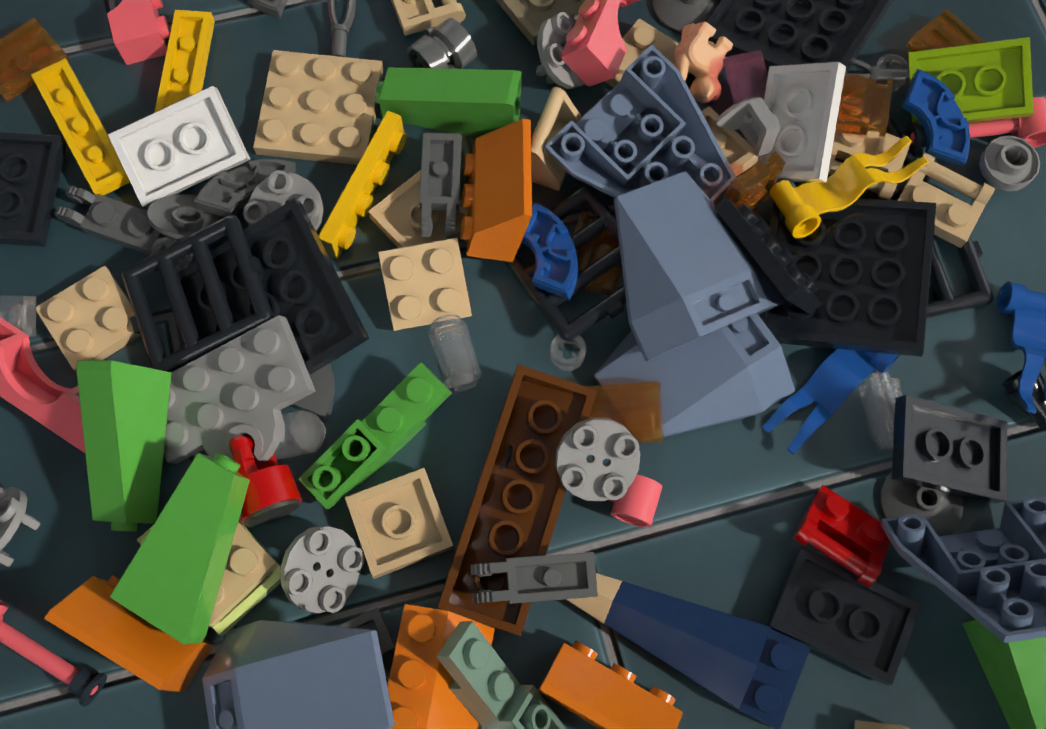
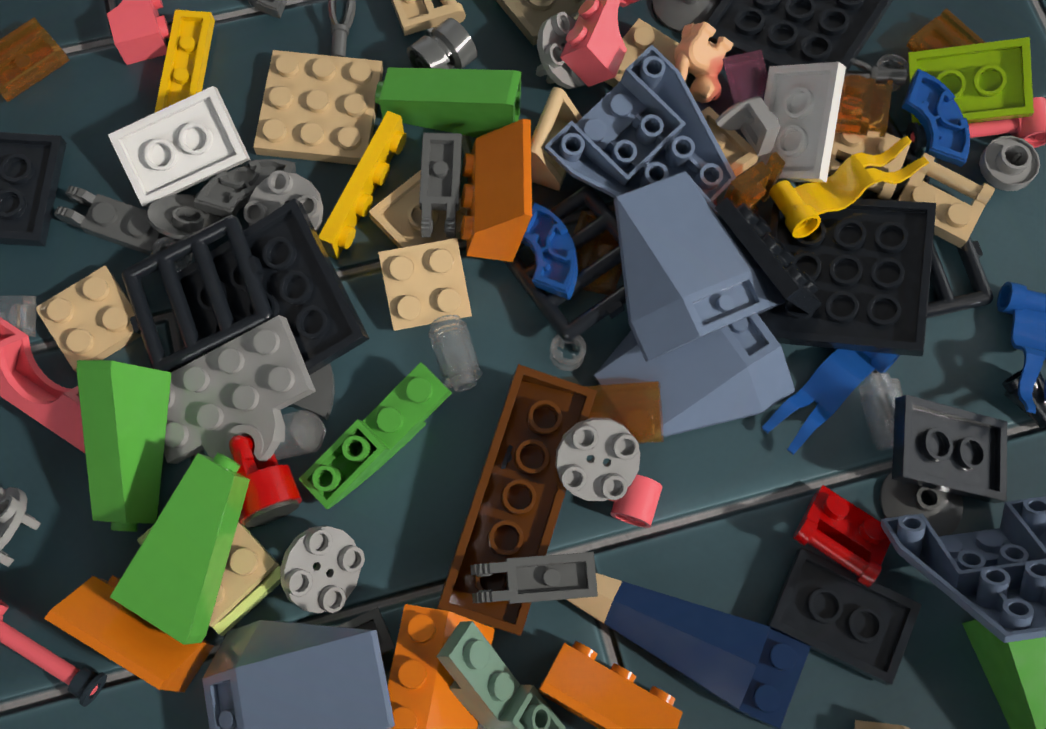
yellow plate [31,58,130,196] -> none
tan plate [345,468,454,579] -> none

